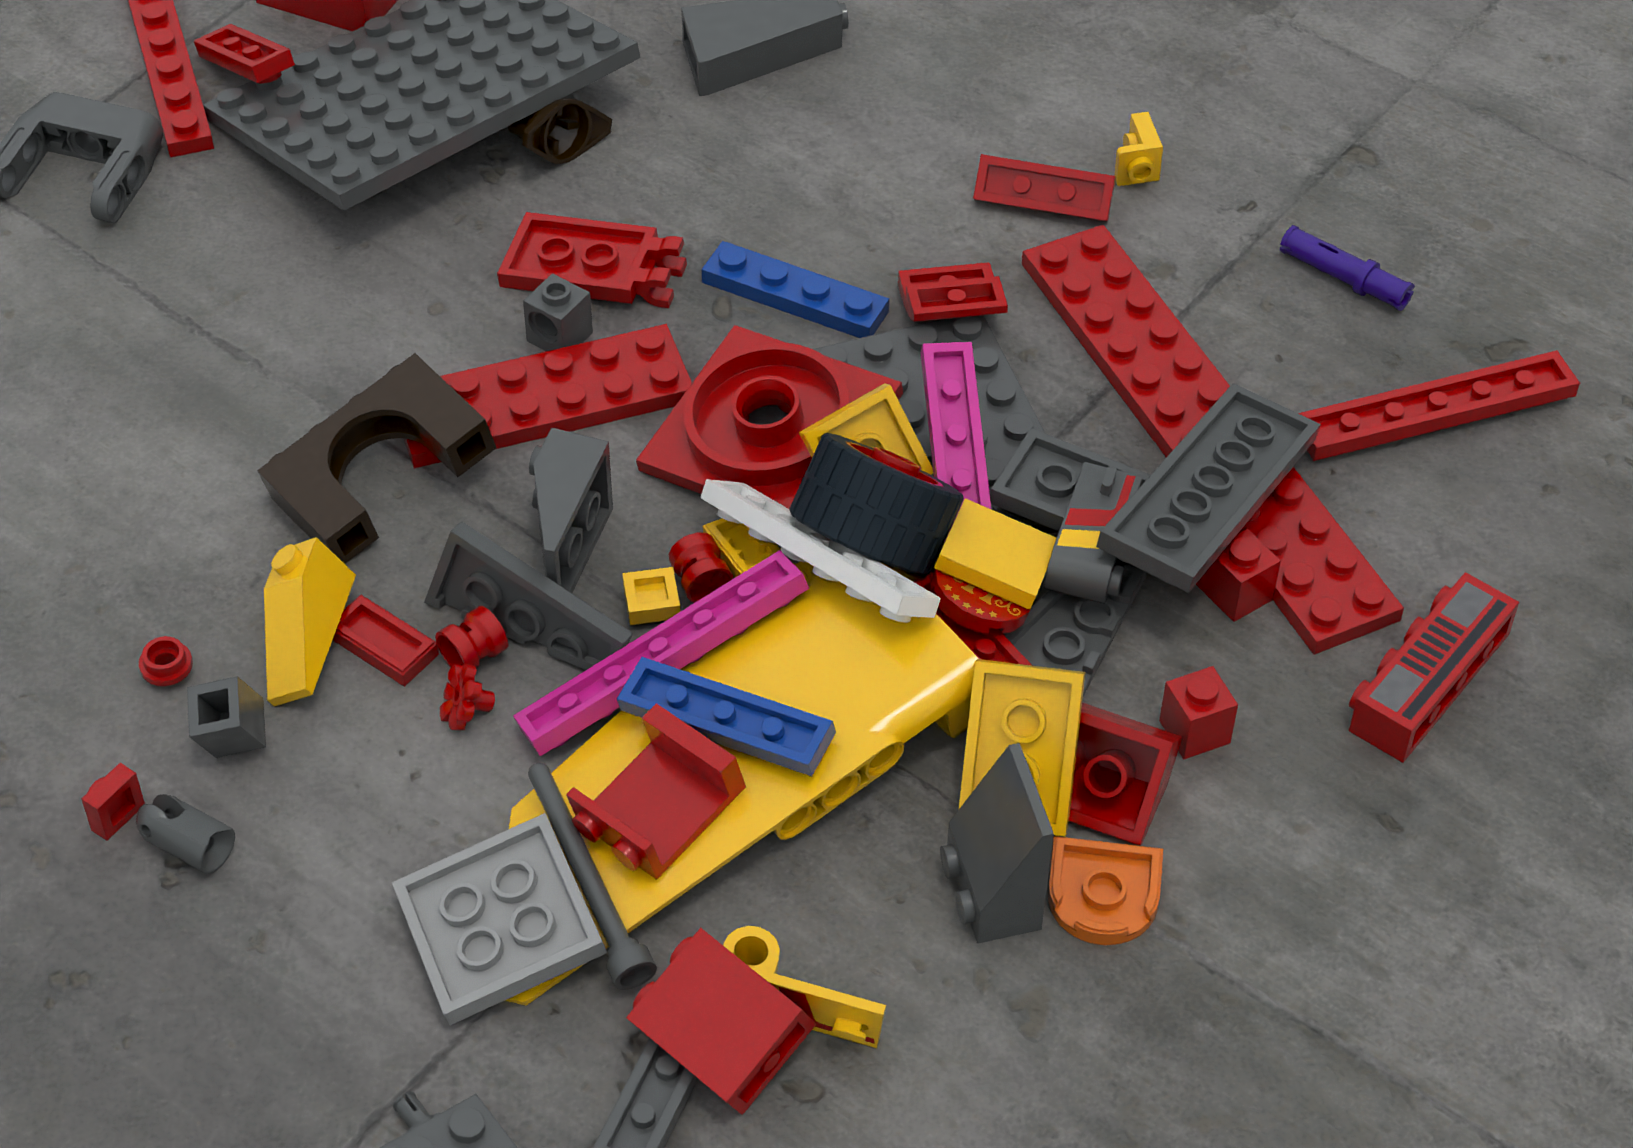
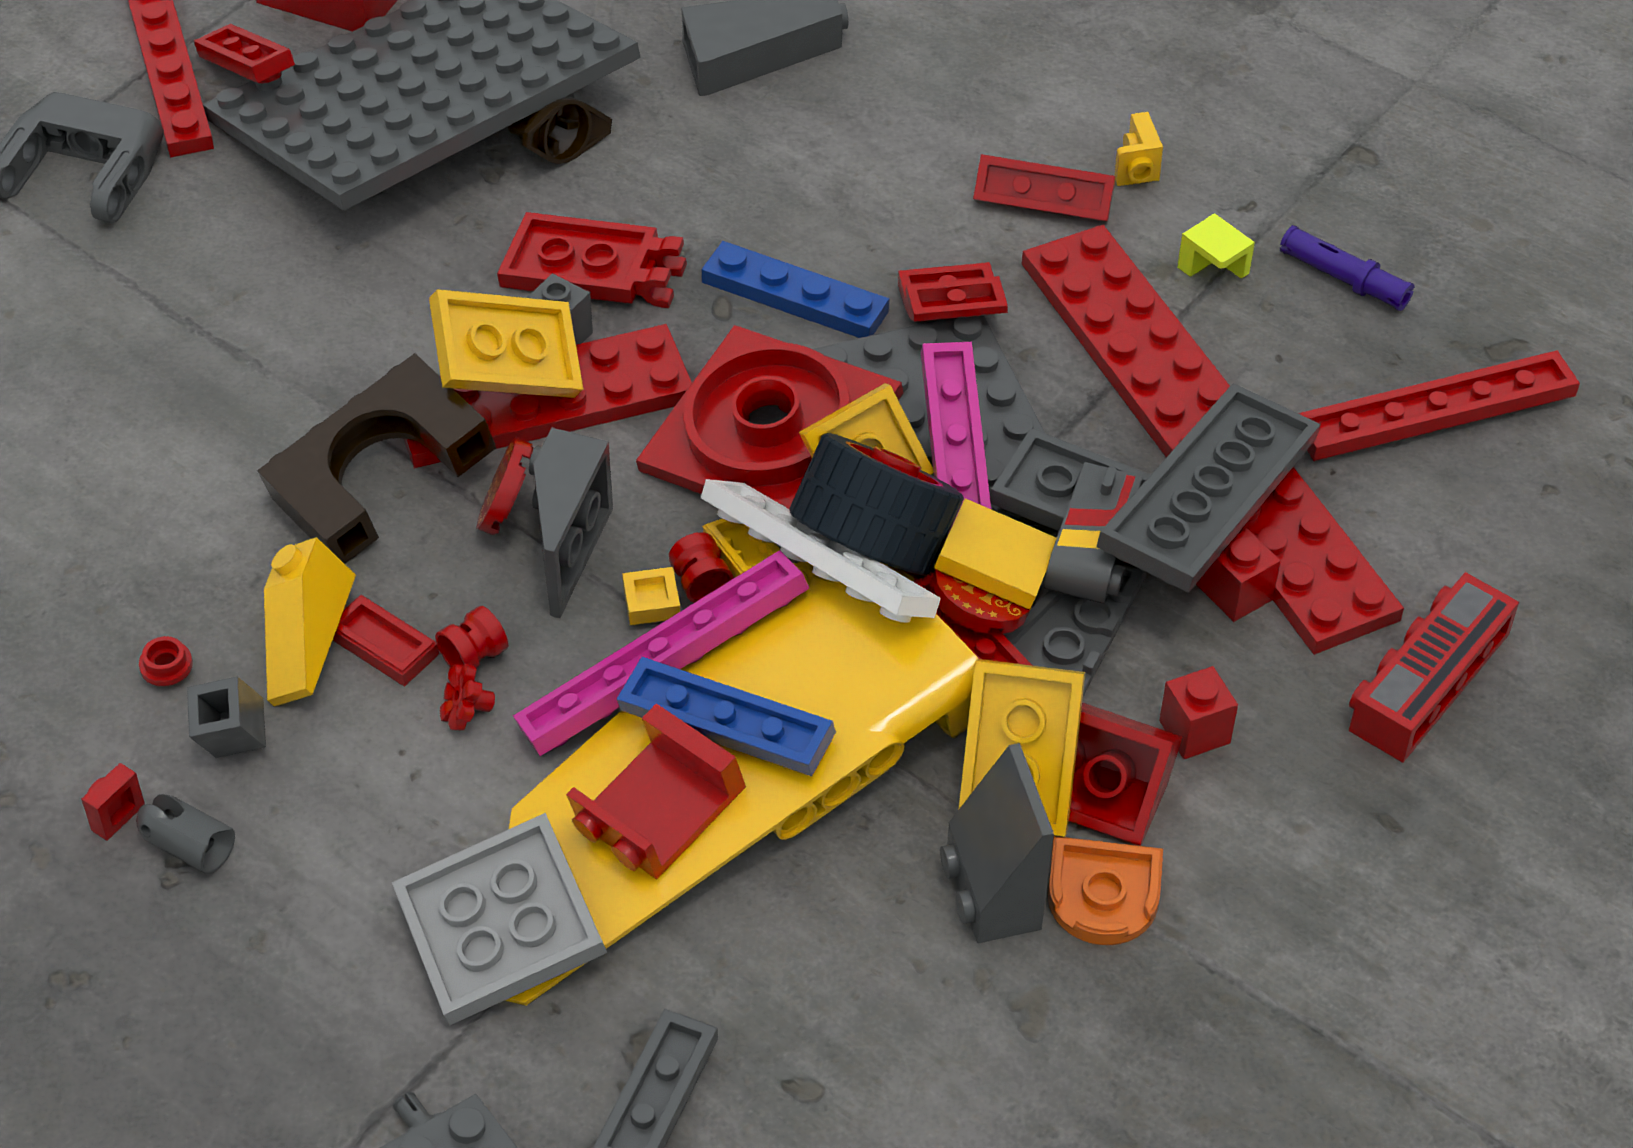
dark grey wing [424,521,633,670] -> none
dark grey piece [528,762,657,990] -> none
red panel [626,927,816,1115] -> none
yellow door [723,926,886,1048] -> none
none -> yellow plate [429,289,583,398]
none -> red tile [476,437,533,535]
none -> neon yellow panel [1177,213,1255,278]

